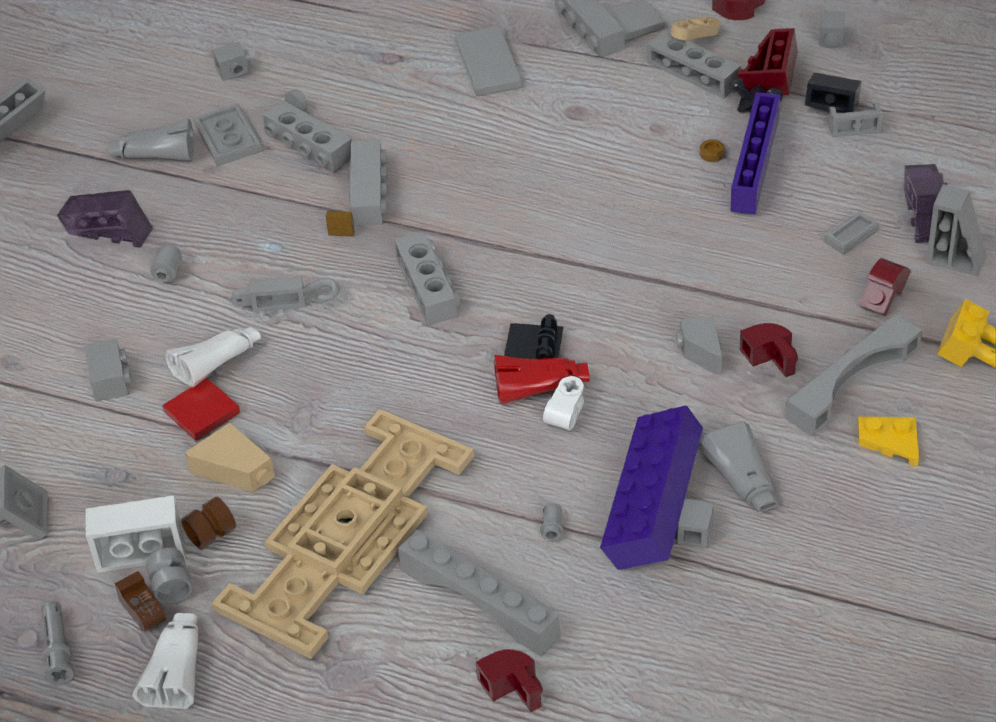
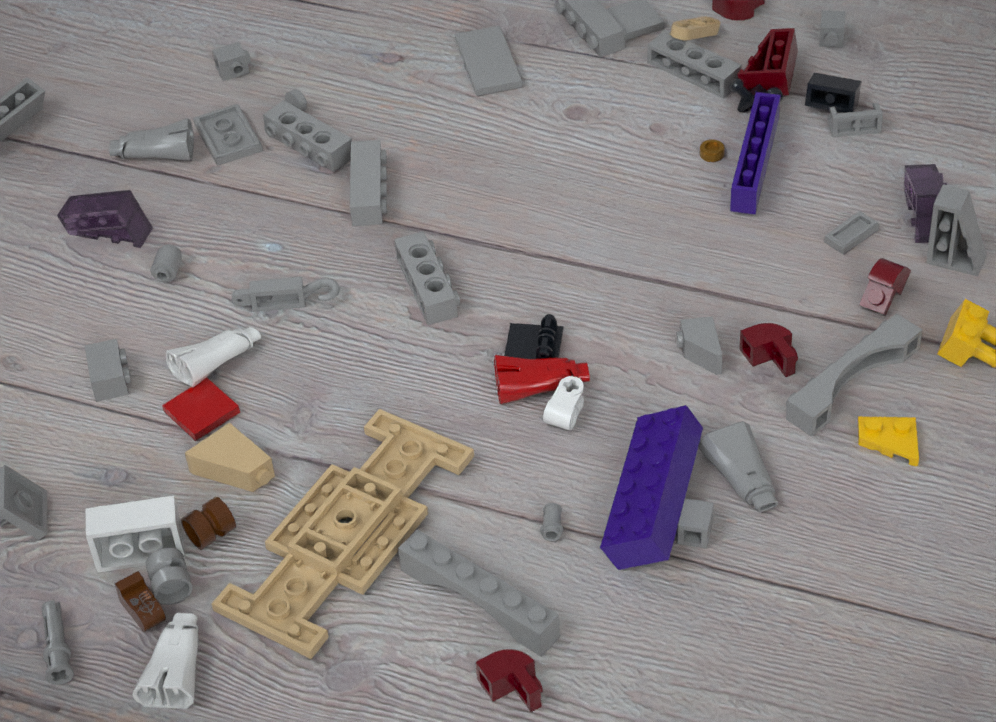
pearl gold tile [326,211,355,237] -> none

